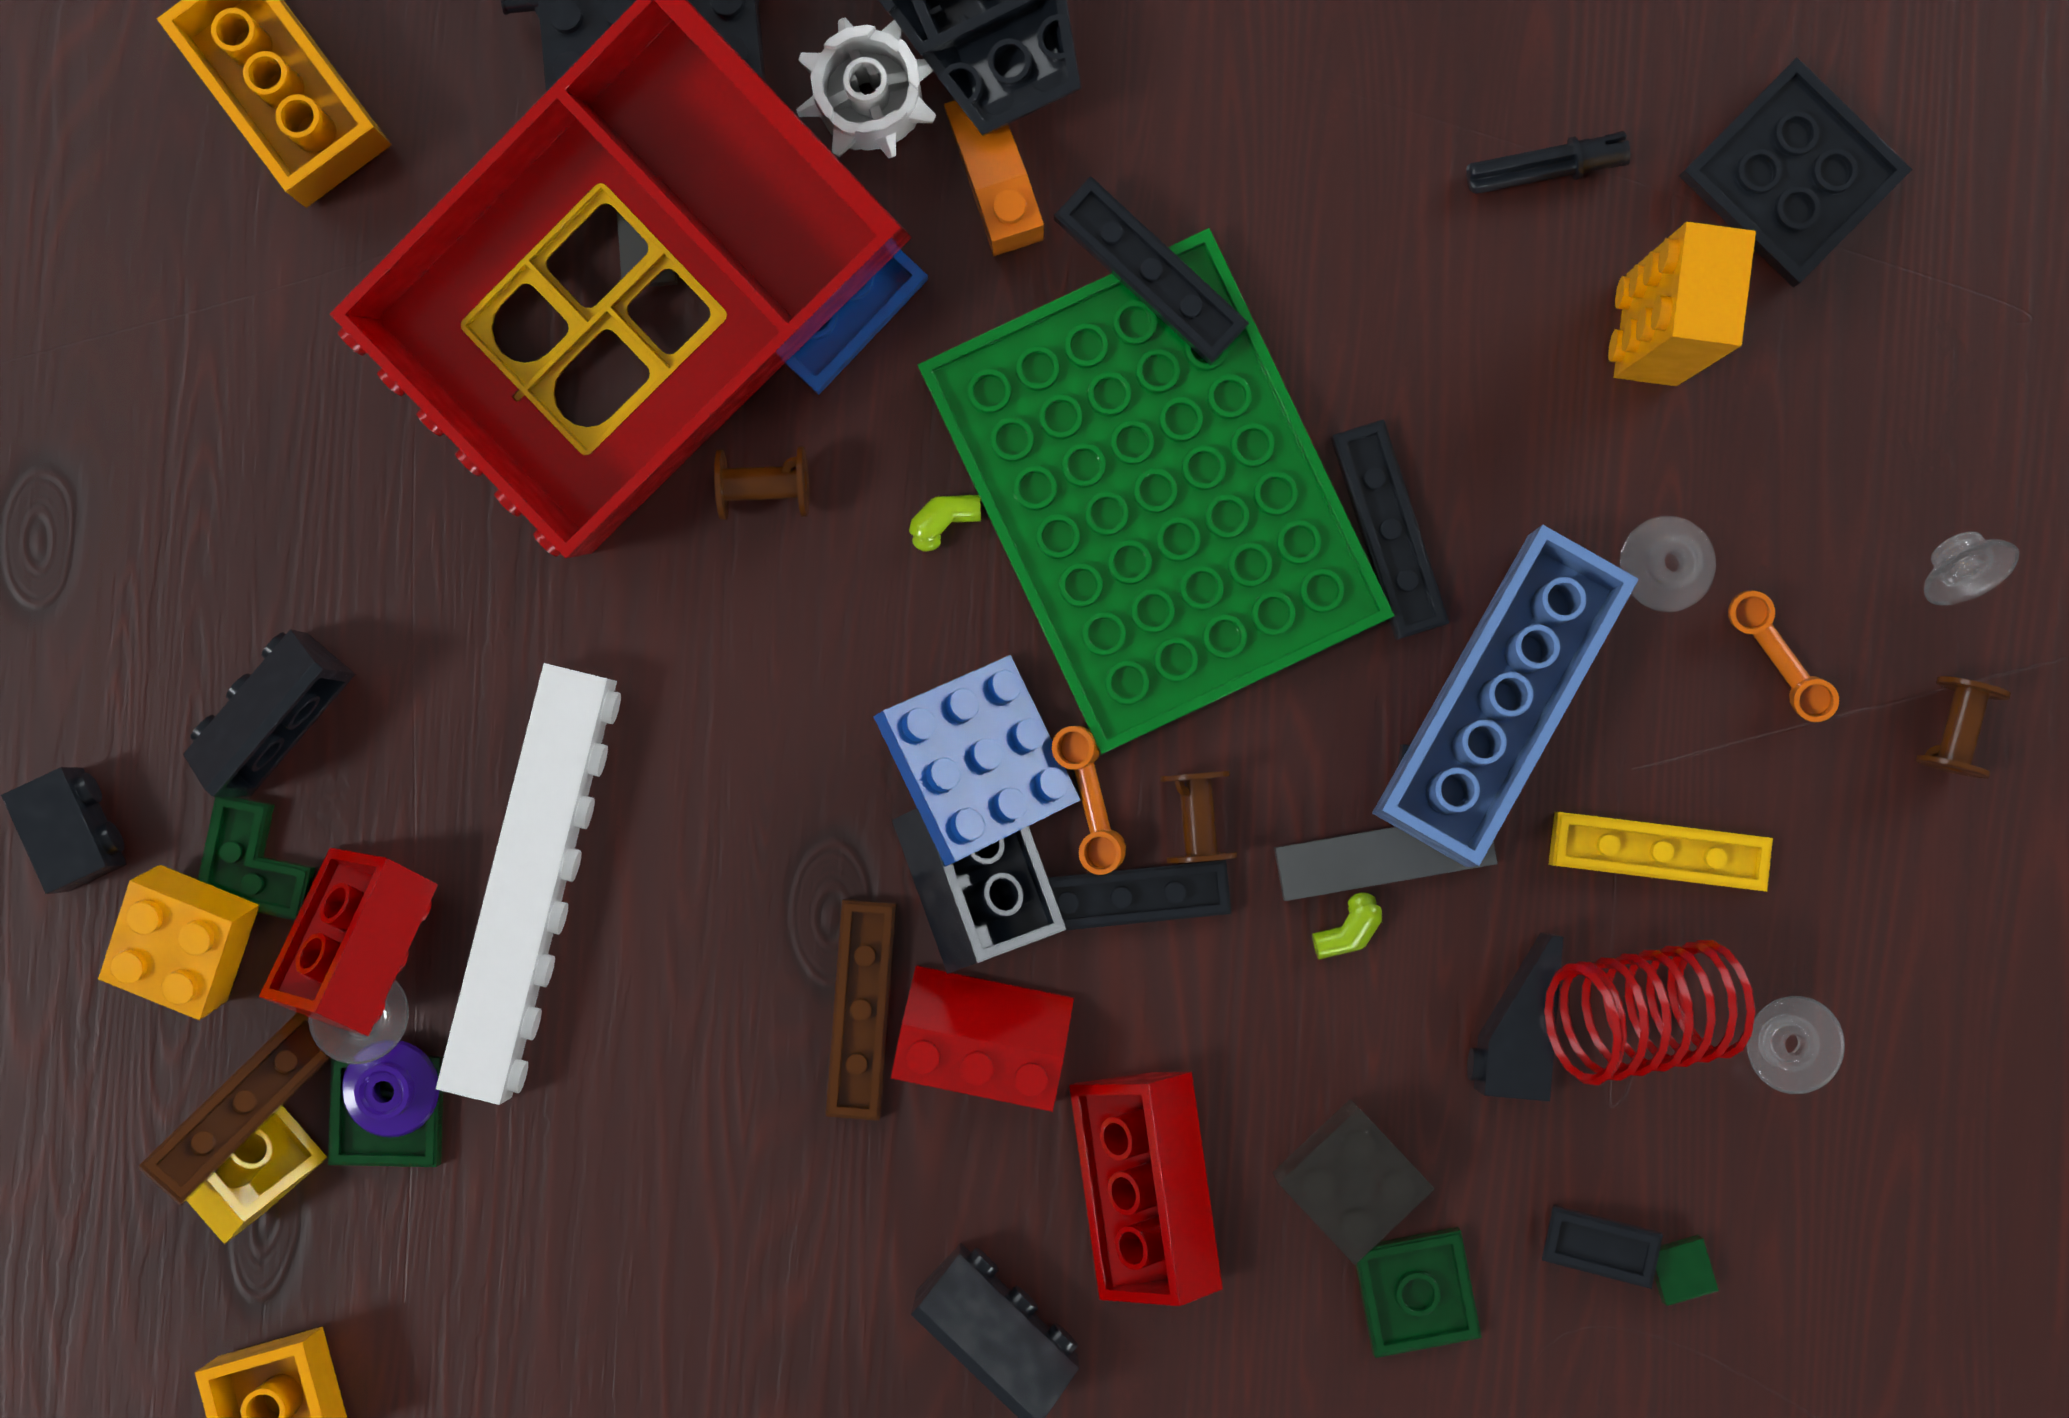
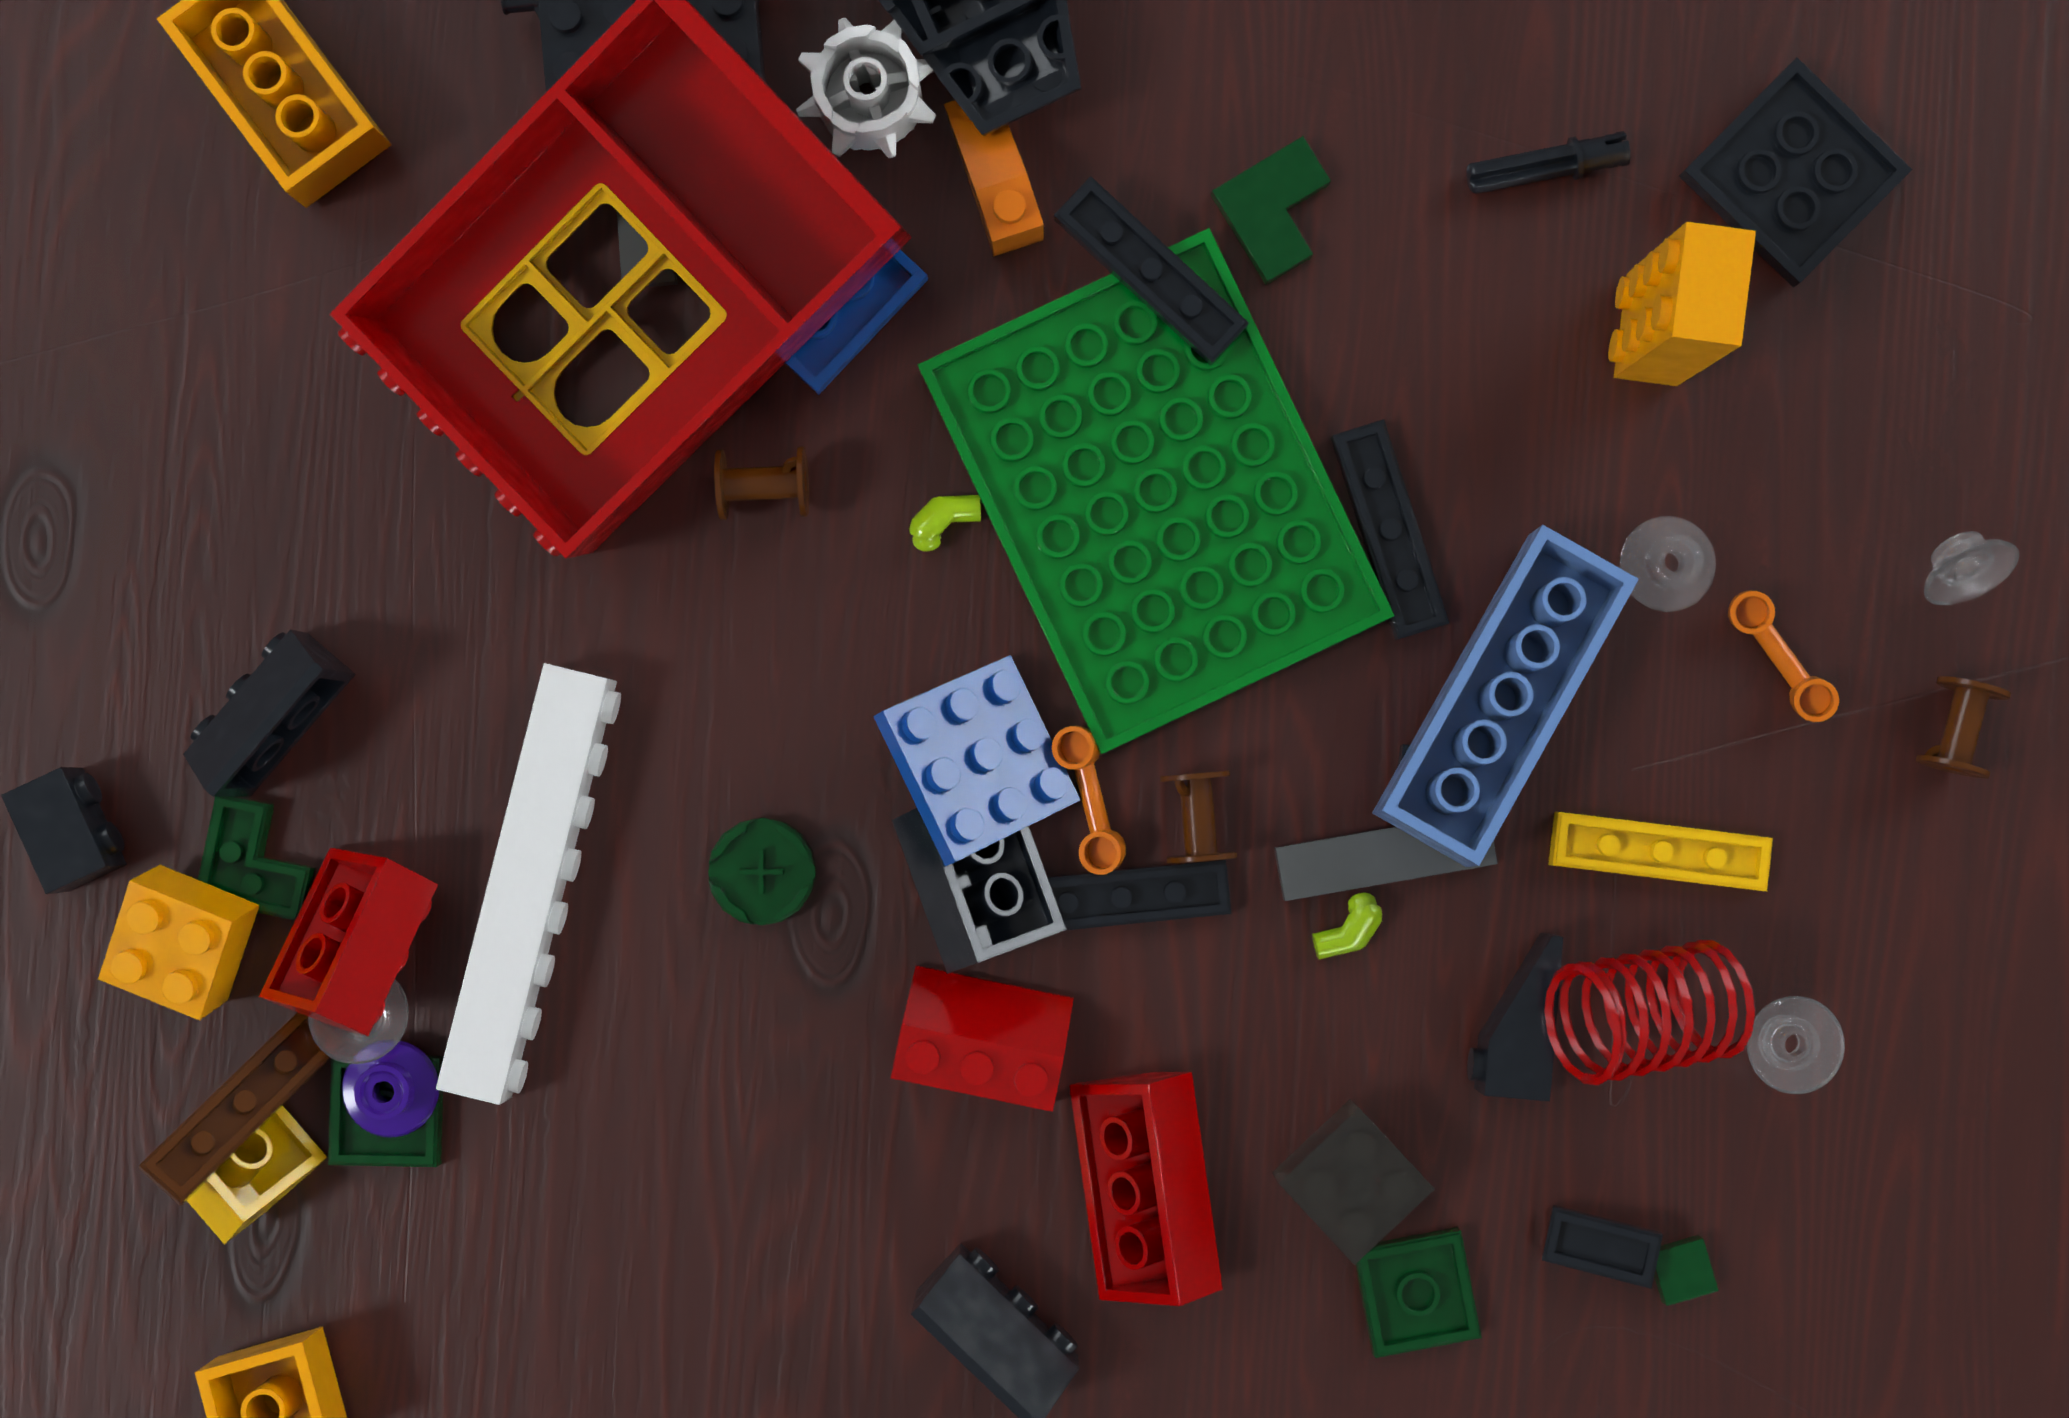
reddish brown tile [826,899,897,1121] -> none
none -> dark green tile [708,818,817,925]
none -> dark green tile [1211,136,1331,285]

